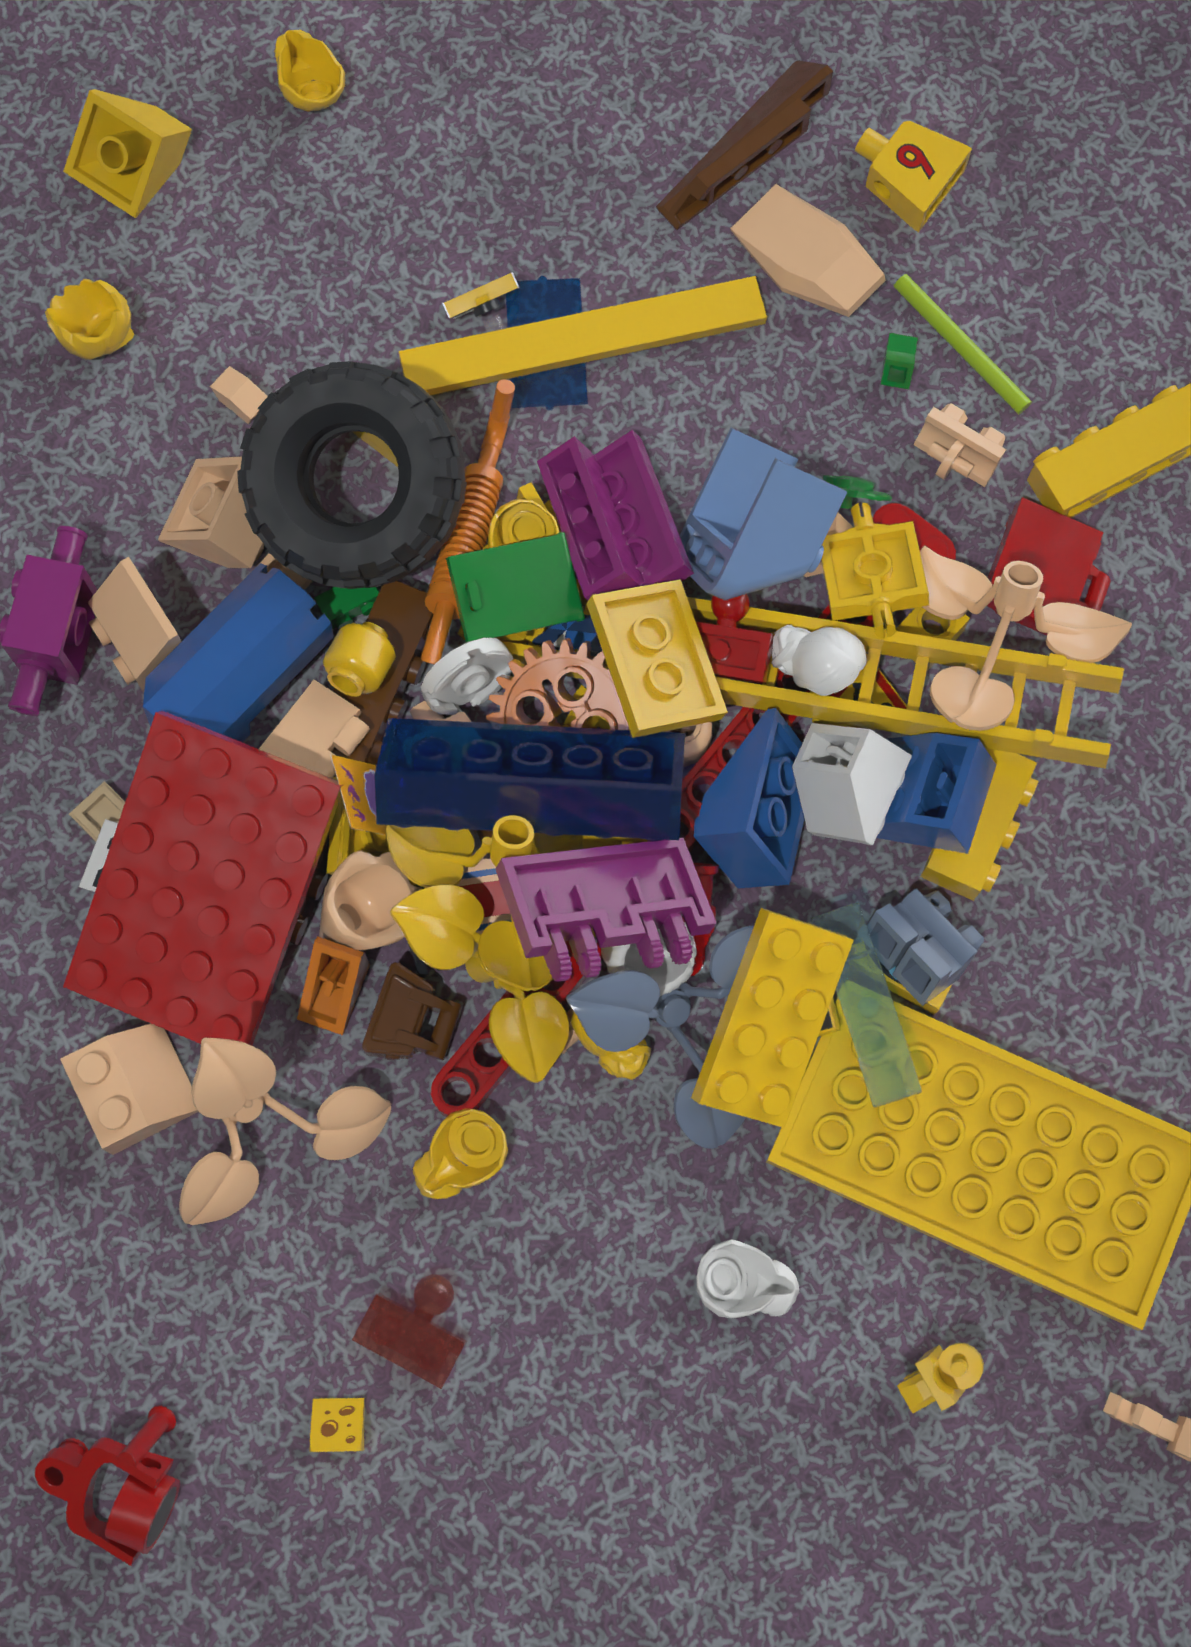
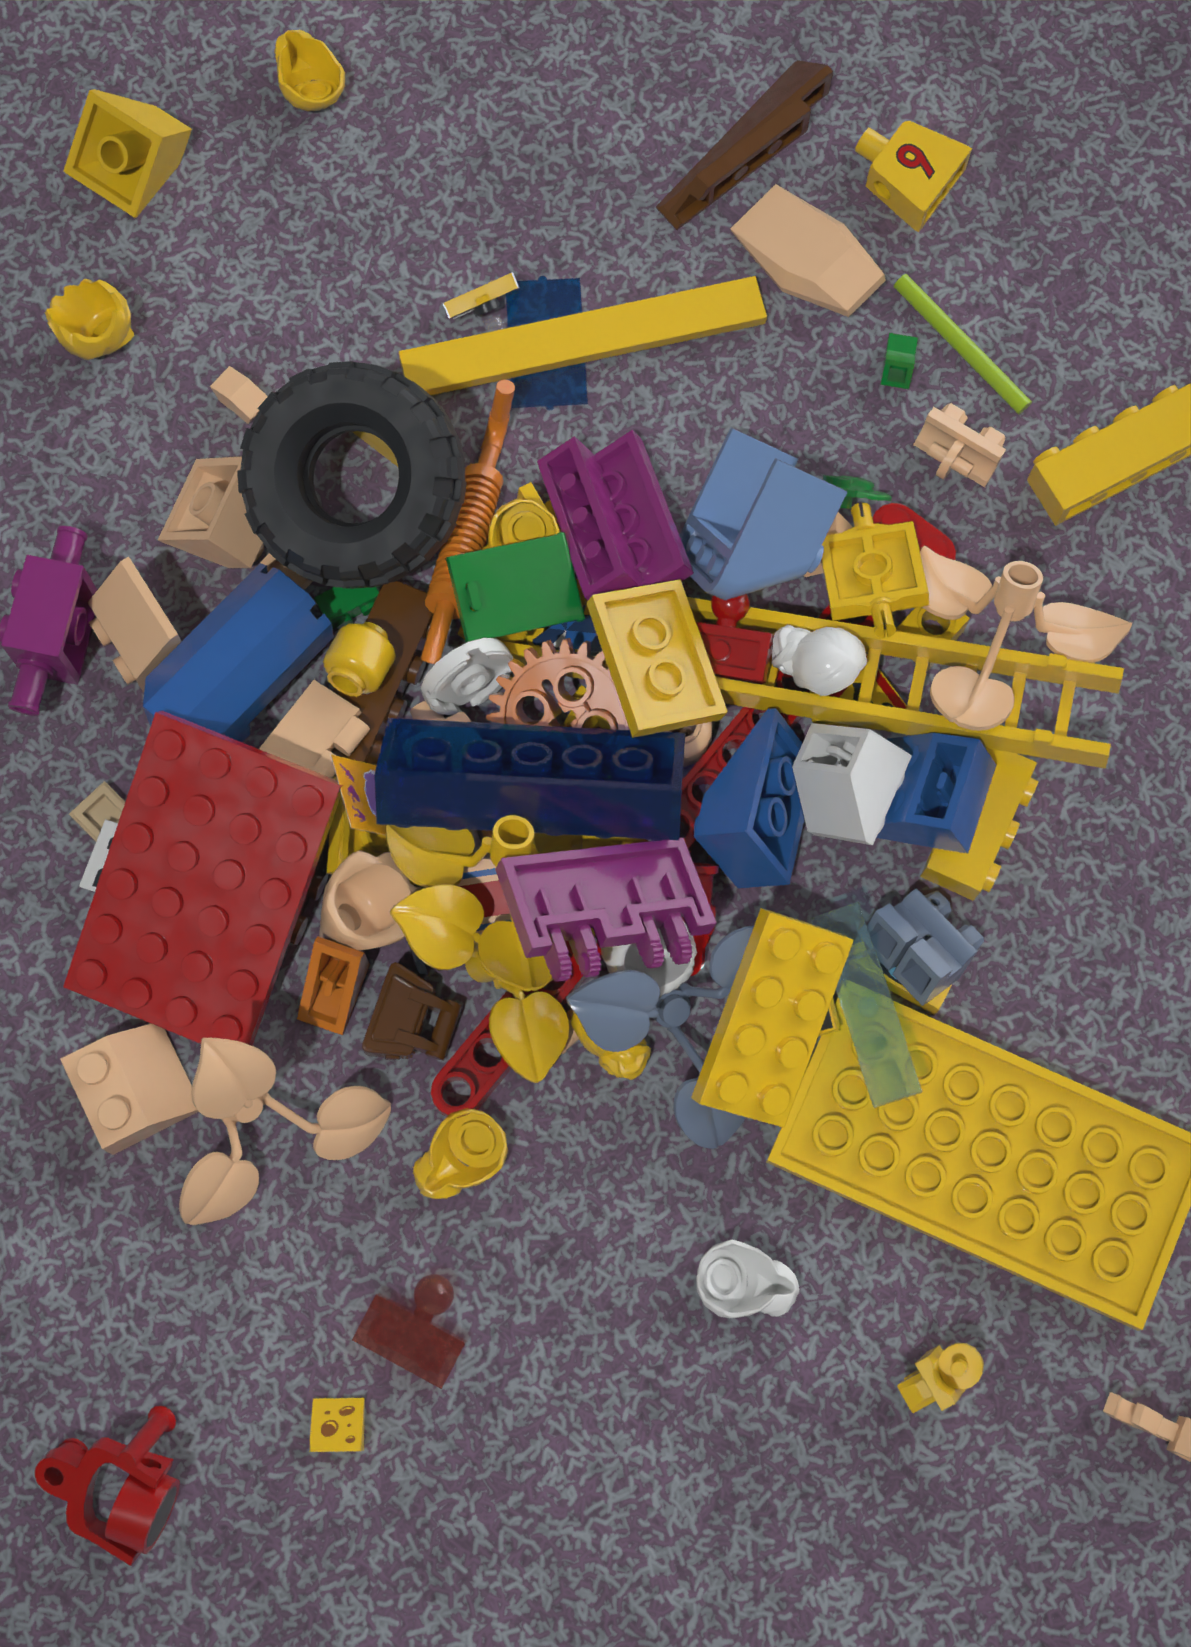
red piece [987,497,1111,635] -> none

